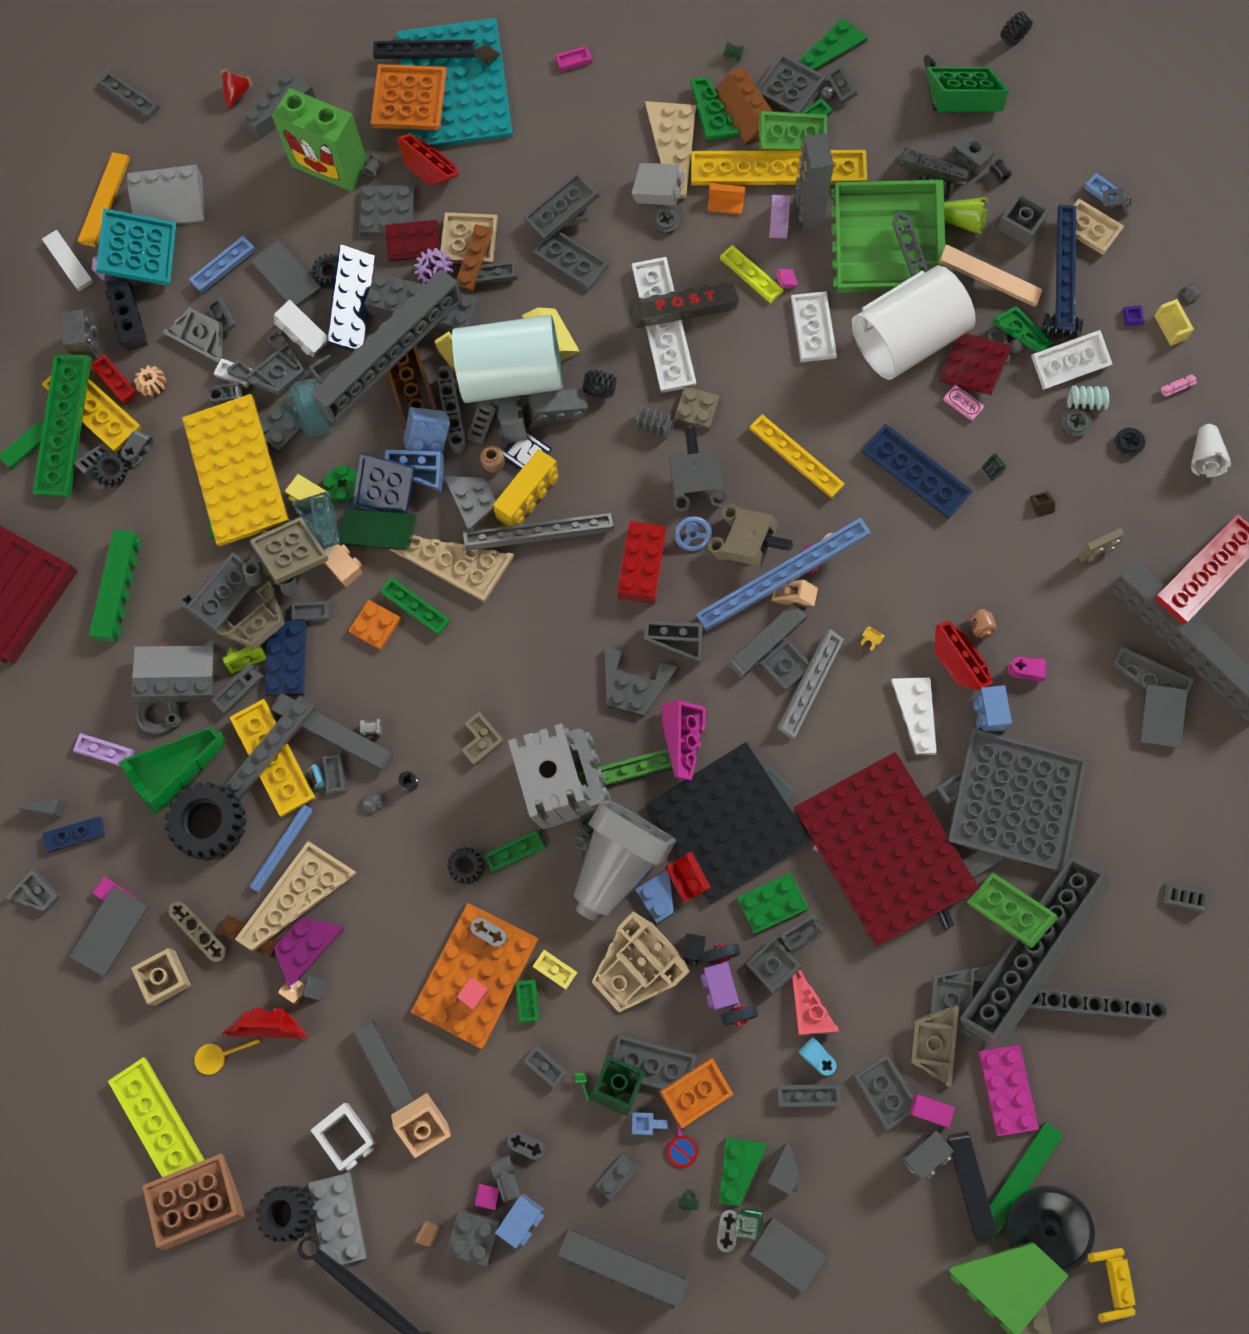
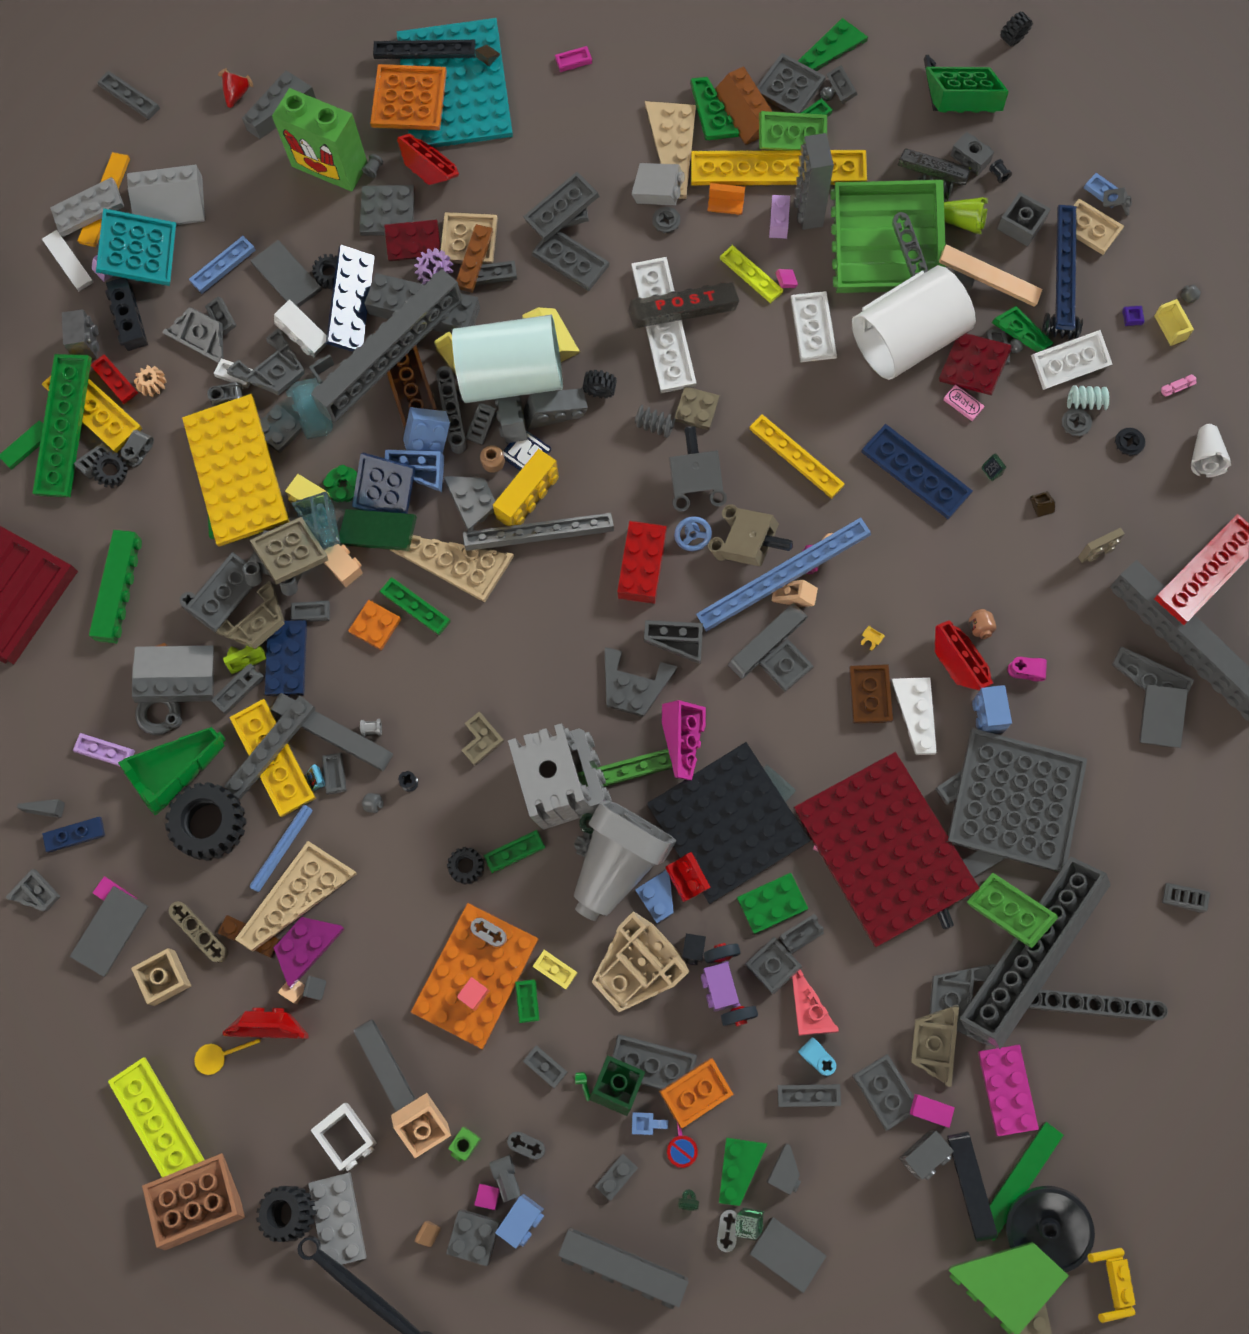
clear green bush [723,41,744,62] -> none
light grey tile [777,629,844,739] -> none
none -> light grey plate [50,177,124,237]
none -> bright green brick [448,1127,481,1162]
none -> reddish brown plate [849,664,893,724]

